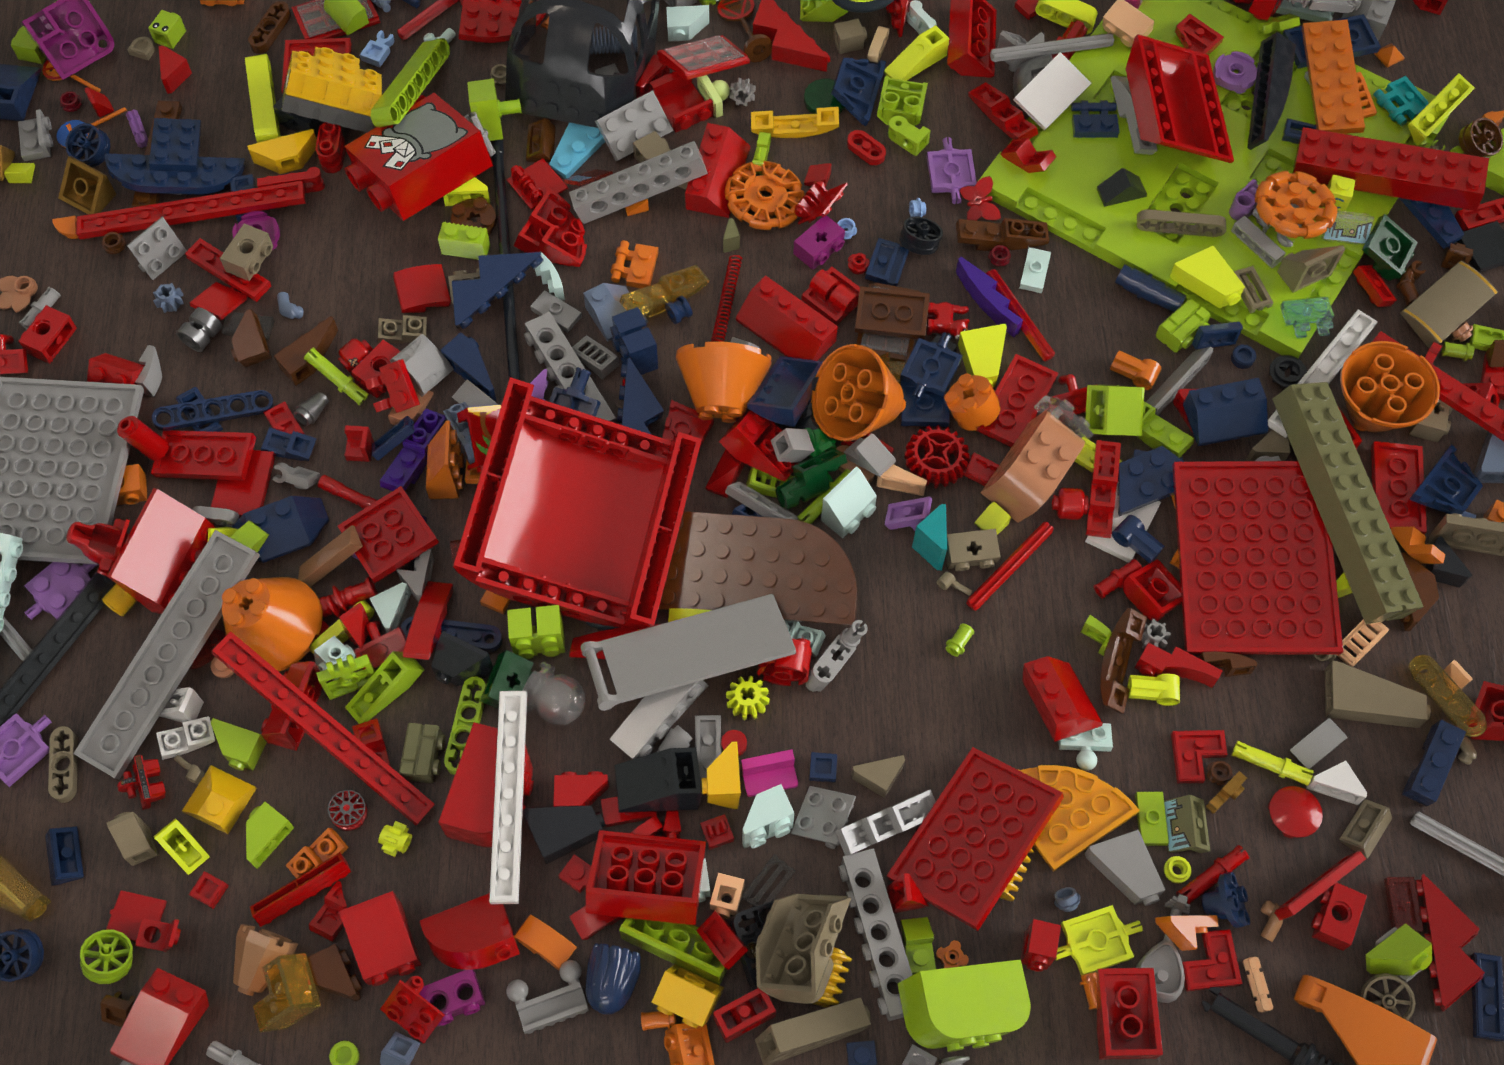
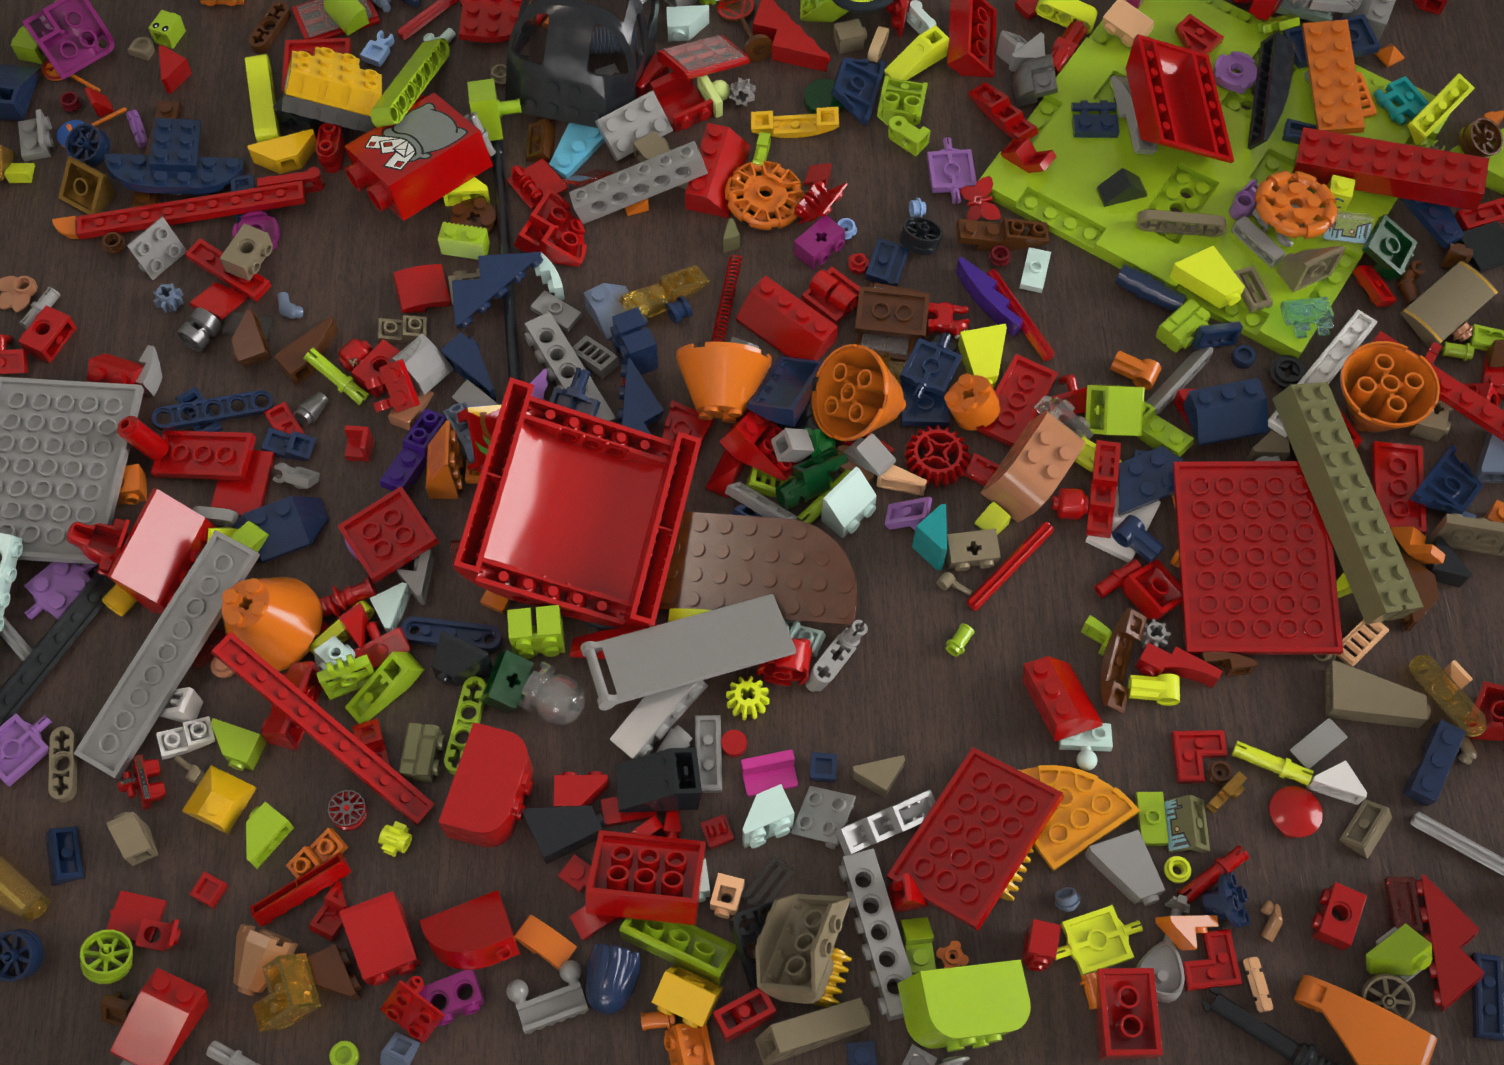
neon yellow slope [153,818,210,875] -> none
medium nougat slope [298,525,363,587] -> none
red piece [317,475,378,509] -> none
dark blue tile [372,416,415,461] -> none
red slope [403,581,453,660] -> none
white tile [489,691,527,904] -> none
orange plate [610,240,659,290] -> none
red plate [696,911,748,970] -> none
yellow slope [701,742,741,809] -> none
red plate [847,130,886,165] -> none
light grey axle [990,33,1114,62] -> none
white tile [1013,52,1091,131] -> none
red tile [1274,851,1366,921] -> none

